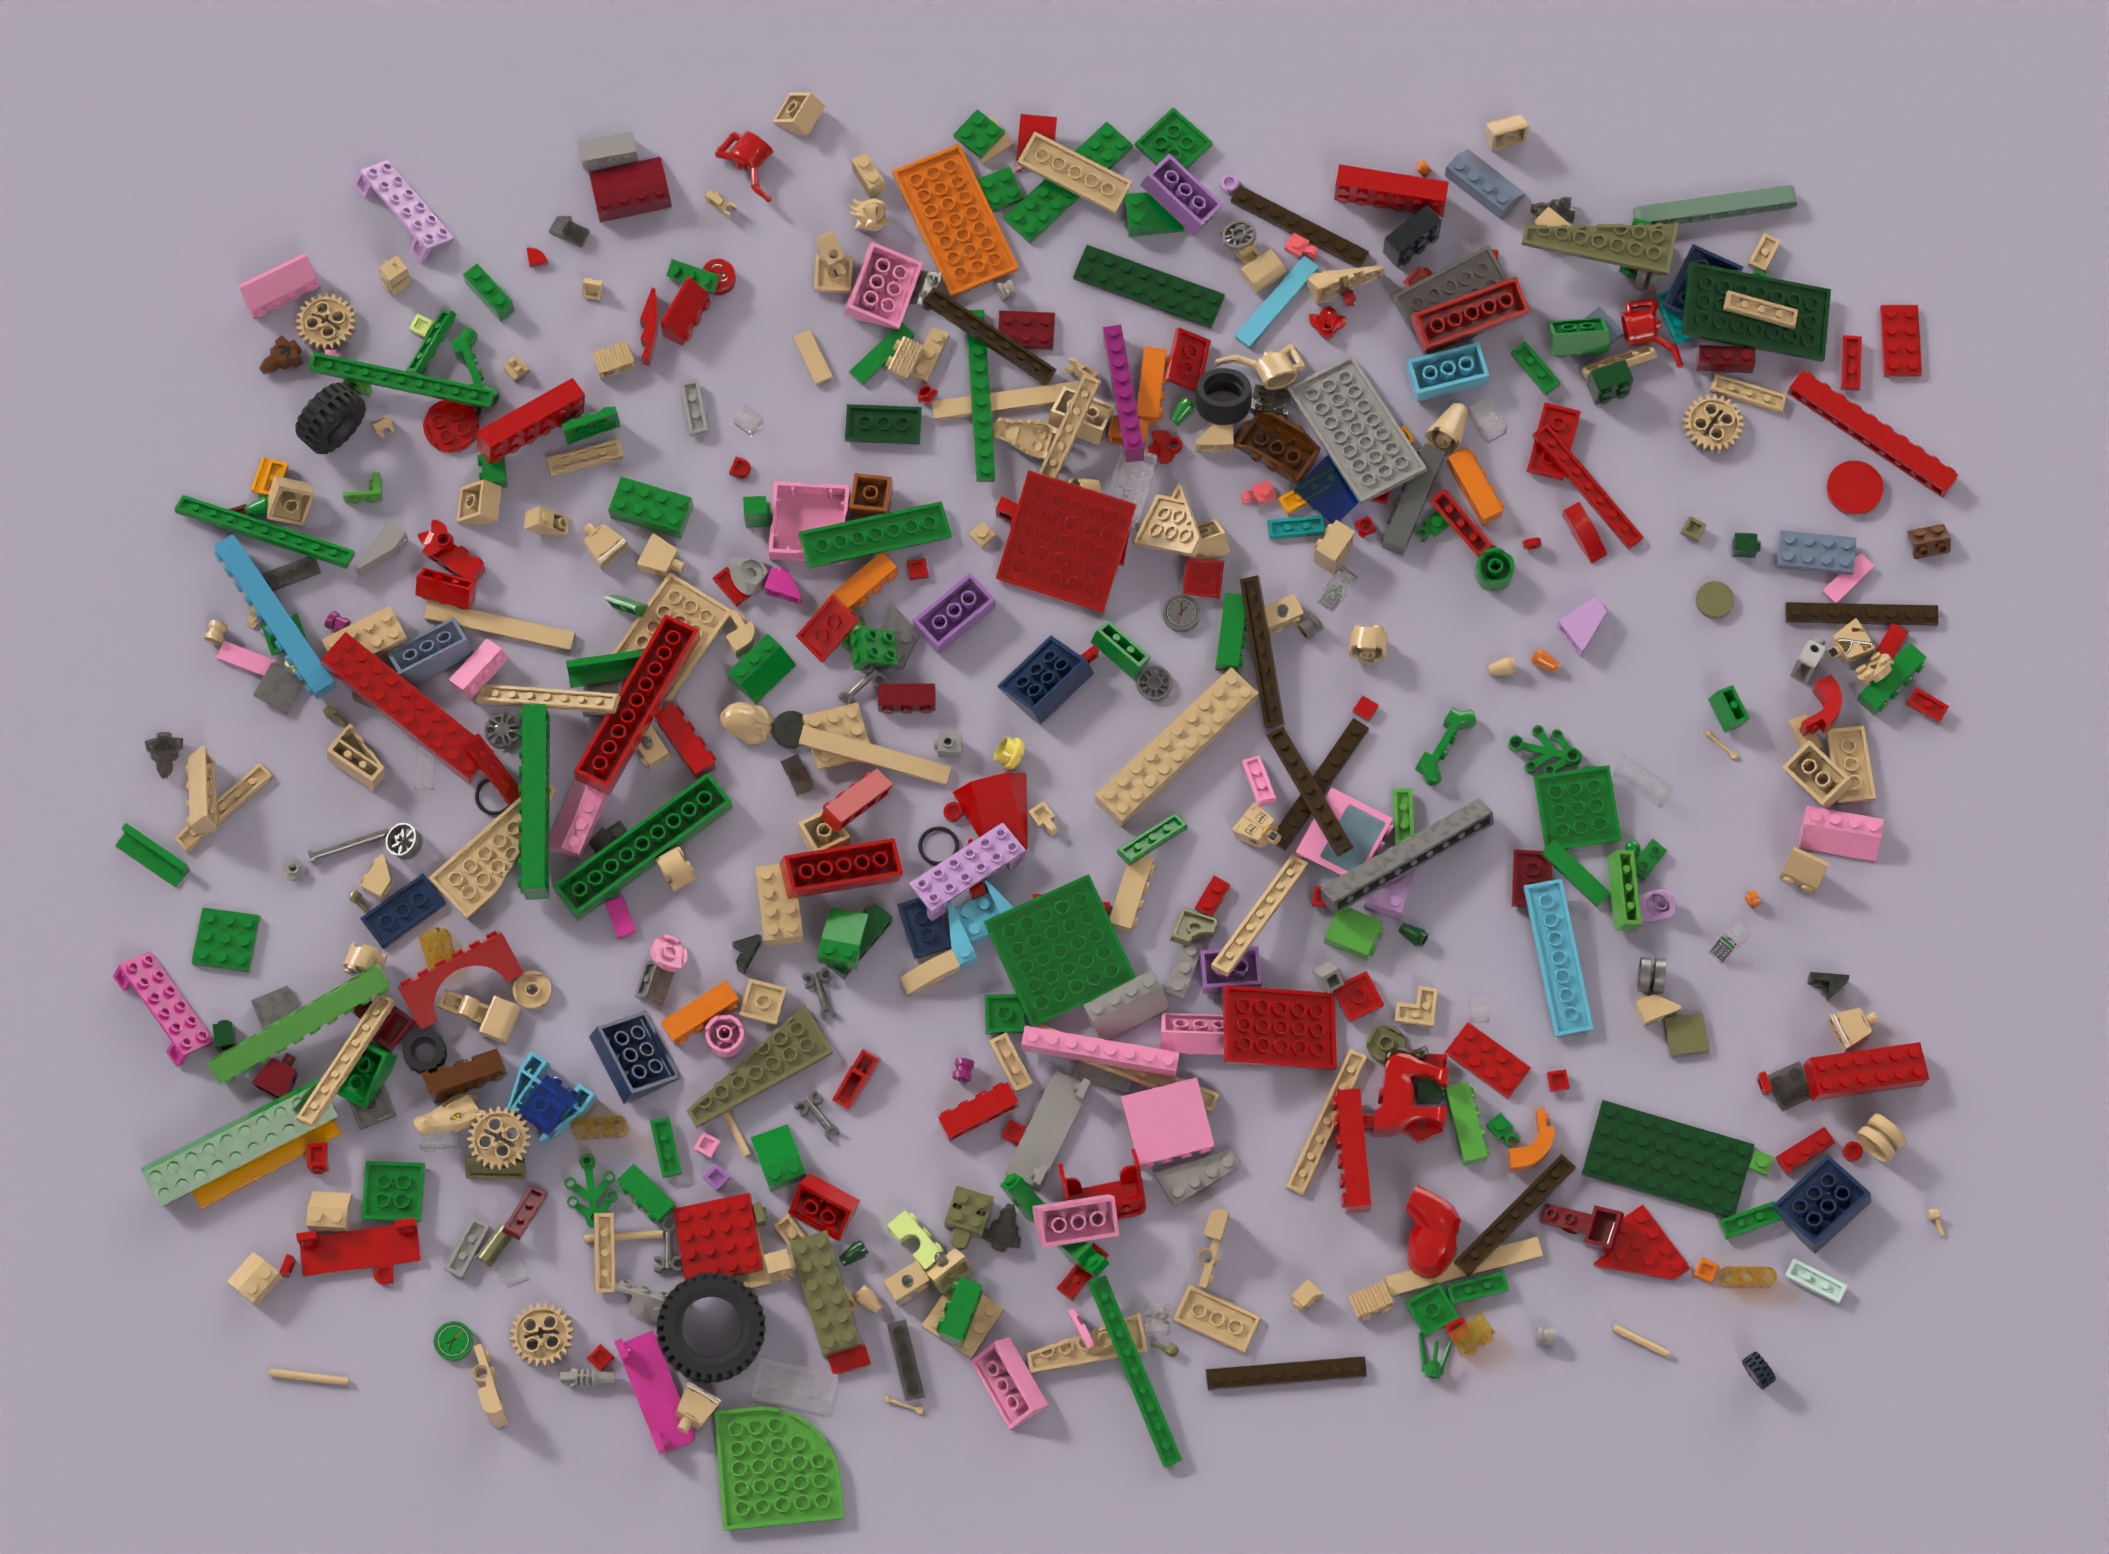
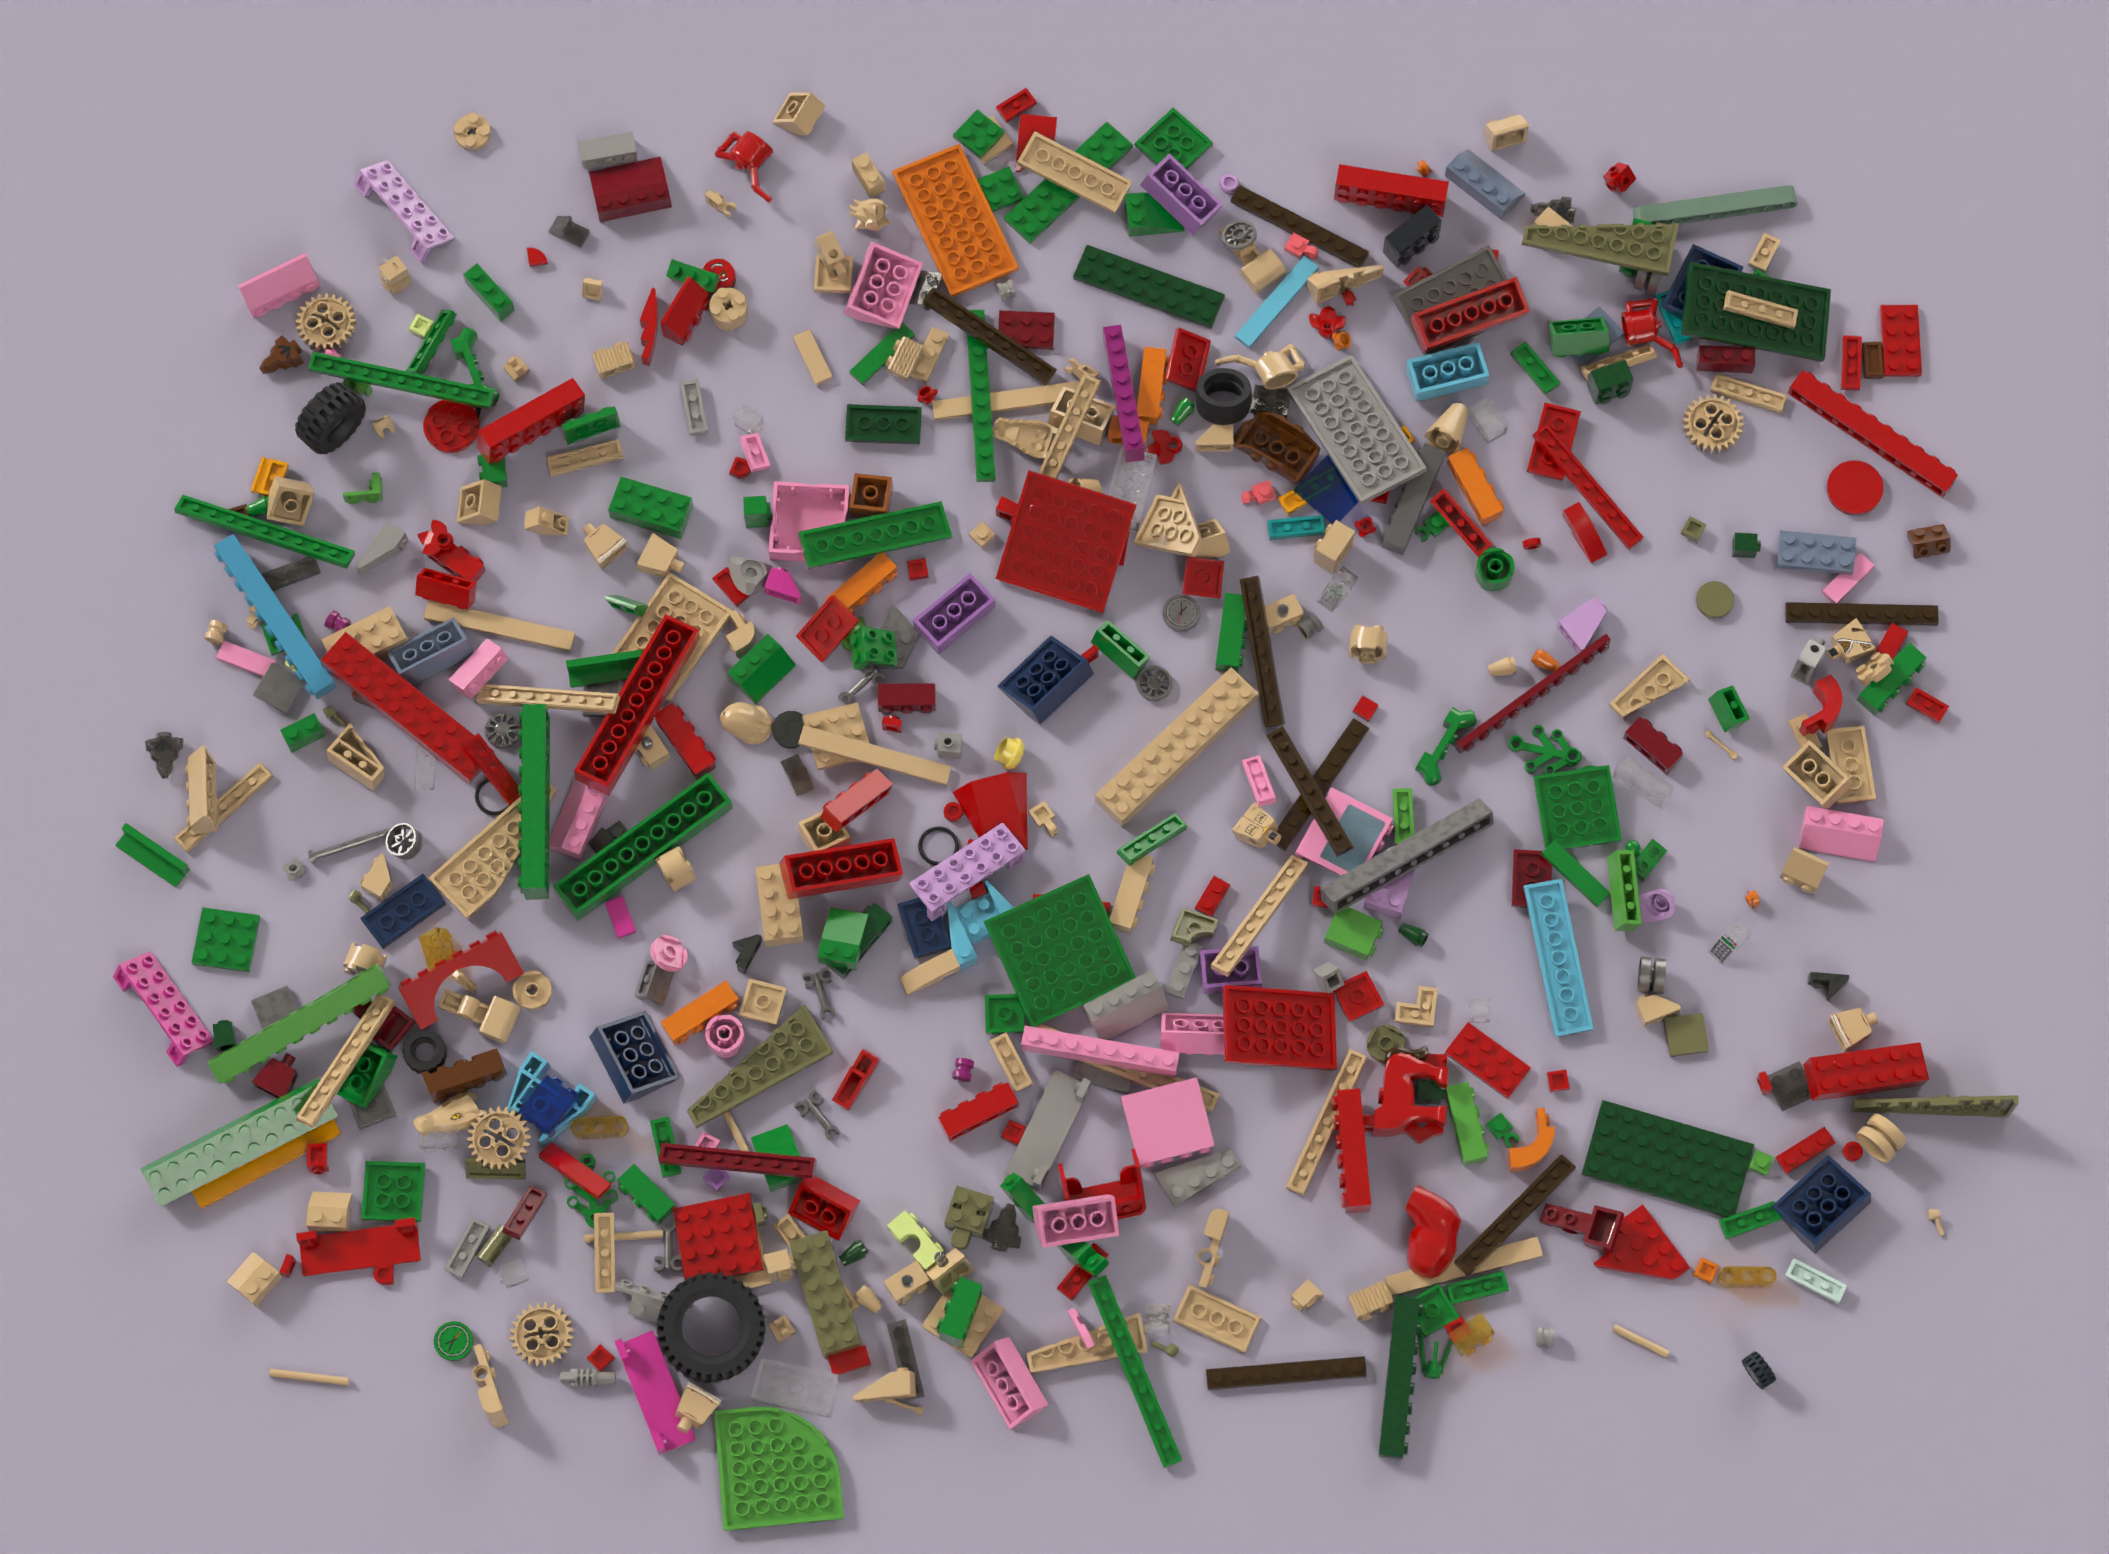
none -> green brick [280,713,326,753]
none -> tan axle [452,970,477,993]
none -> tan plate [453,113,491,150]
none -> red tile [539,1142,611,1200]
none -> dark red plate [658,1143,817,1179]
none -> tan brick [709,288,748,331]
none -> bright pink plate [739,433,770,472]
none -> tan tile [768,1315,795,1343]
none -> tan slope [853,1368,916,1402]
none -> red plate [882,716,902,733]
none -> red plate [996,88,1037,123]
none -> orange plate [1332,331,1351,351]
none -> dark green brick [1378,1295,1423,1459]
none -> dark red plate [1455,634,1611,754]
none -> red brick [1603,162,1637,193]
none -> tan wing [1609,654,1690,719]
none -> dark red brick [1623,717,1684,775]
none -> olive wing [1851,1095,2019,1117]
none -> reddish brown tile [1862,342,1884,379]

